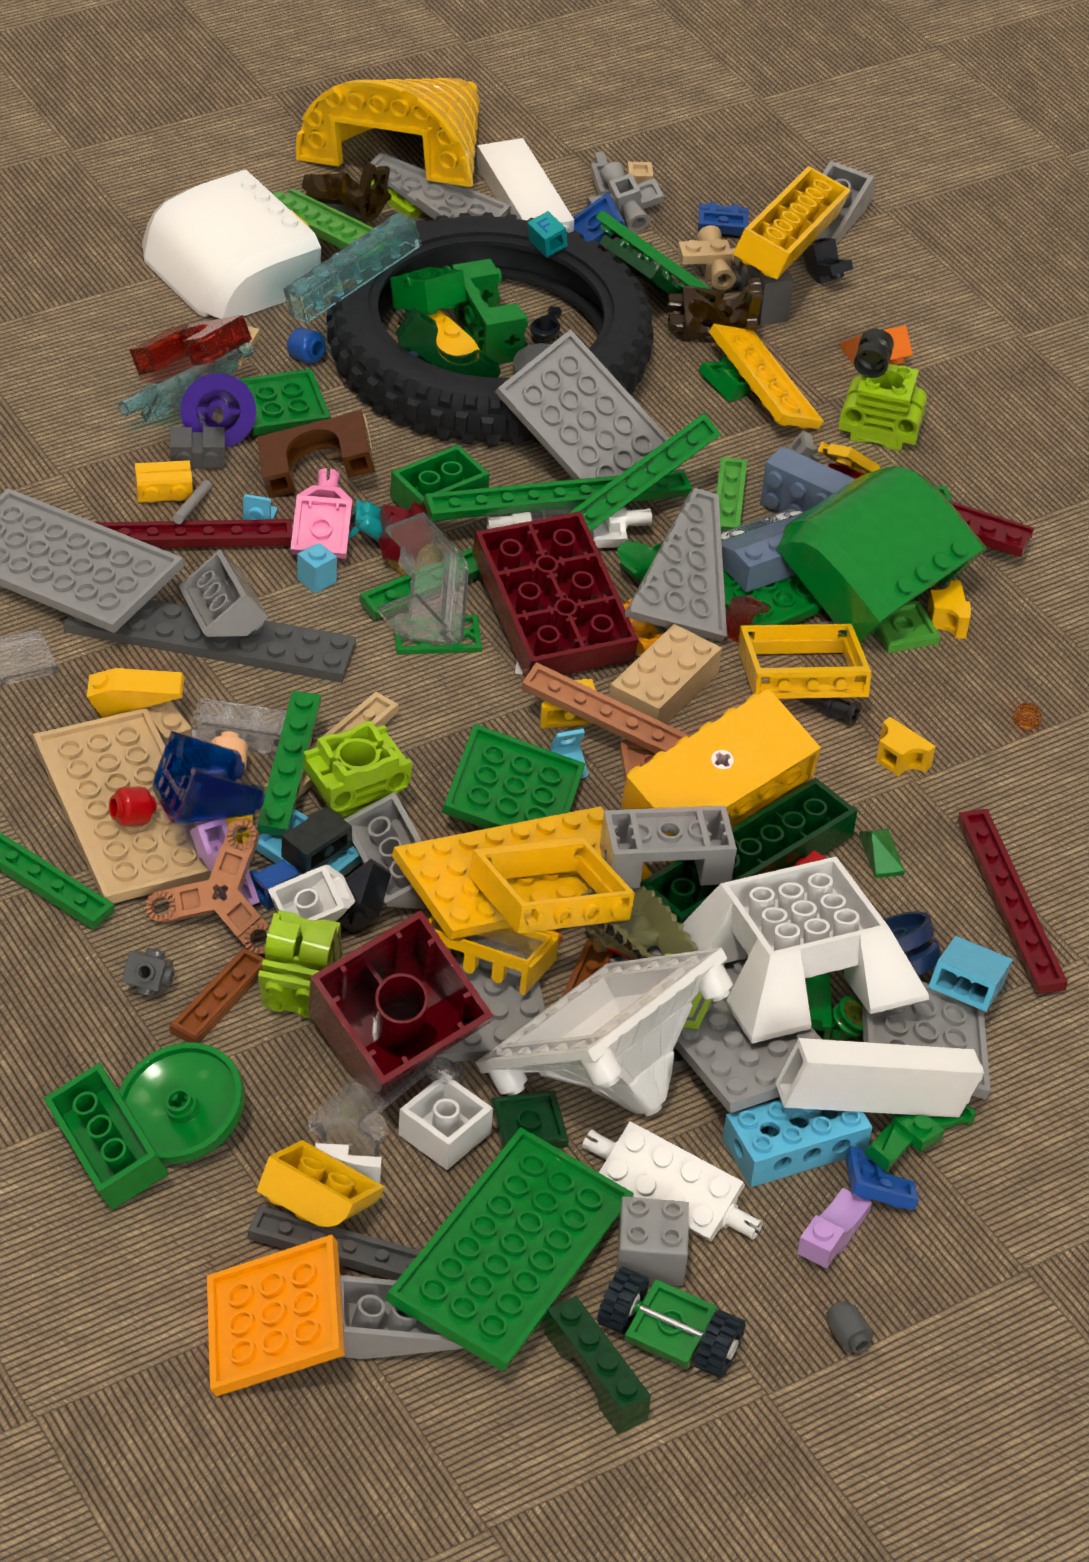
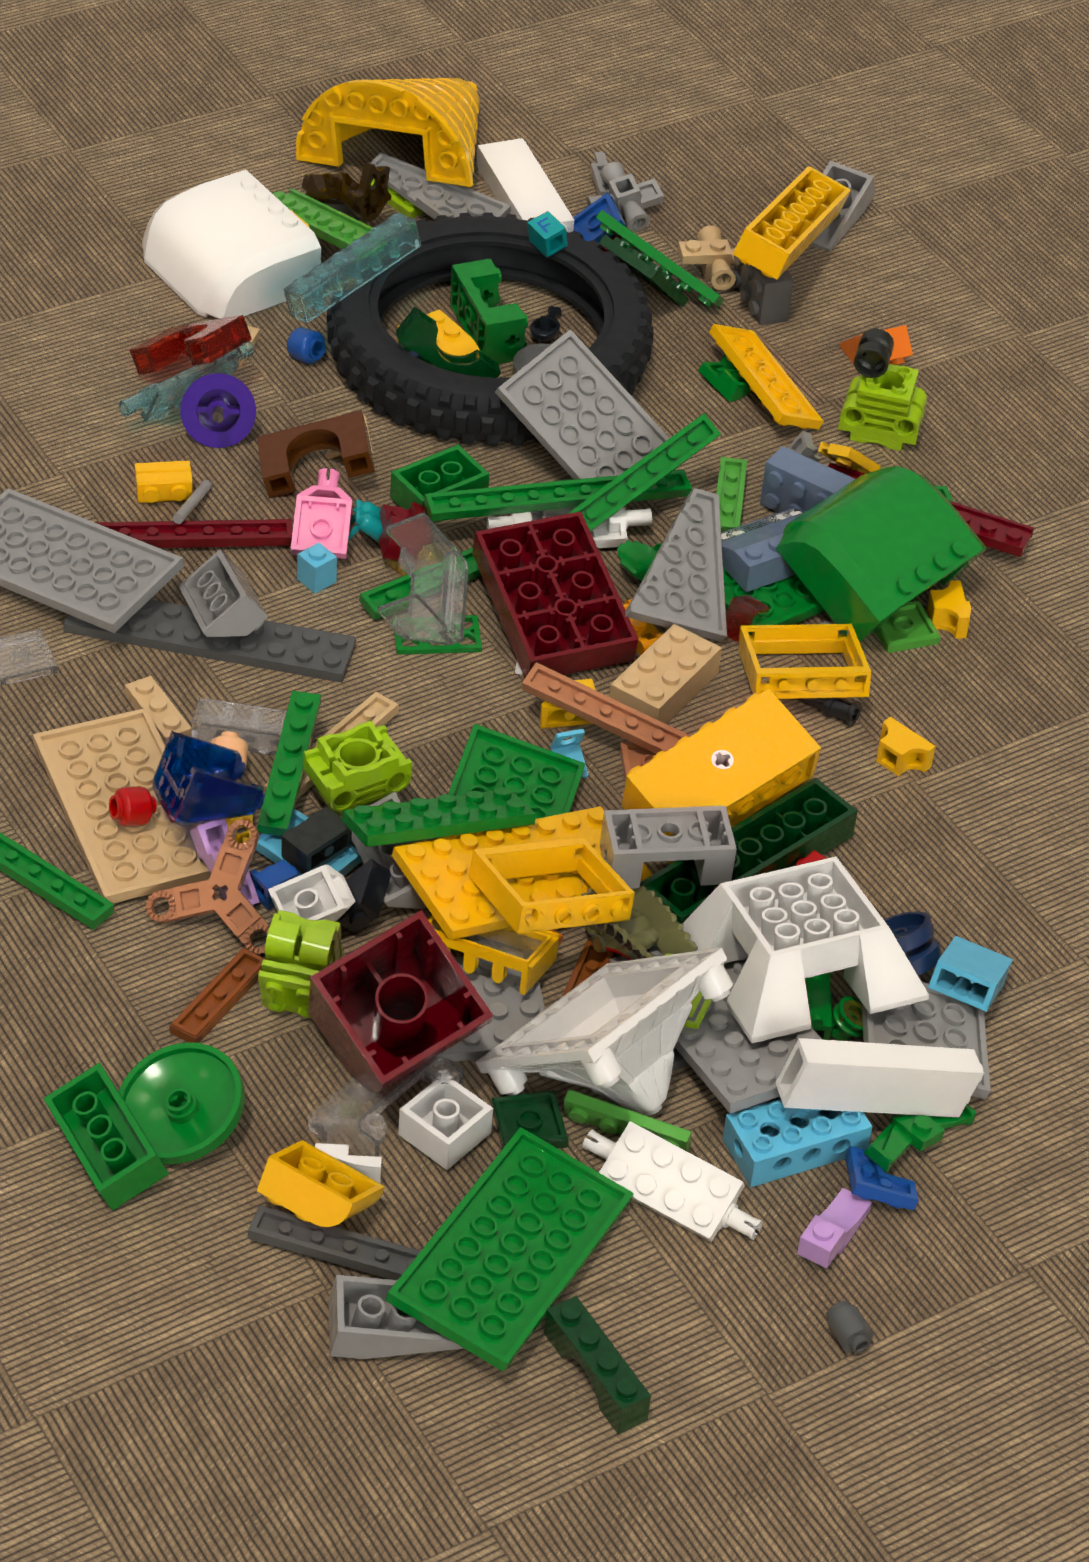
yellow slope [87,668,184,718] -> none
dark grey brick [121,948,175,996] -> none
dark grey brick [170,427,225,469] -> none
light orange plate [207,1235,345,1397] -> none
green plate [239,369,331,436] -> none
medium azure bracket [243,494,277,520] -> none
green brick [390,266,467,315] -> none
plate [597,1266,746,1378] -> none
light grey piece [616,1197,689,1286] -> none
tan plate [627,162,653,184] -> none
dark brown hips [666,277,763,341] -> none
blue plate [698,202,749,236] -> none
black brick [803,238,853,284] -> none
green slope [859,828,905,878] -> none
dark red plate [958,808,1068,994] -> none
clear orange plate [1013,703,1042,729] -> none
none -> green plate [342,787,536,847]
none -> bright green plate [564,1089,691,1152]

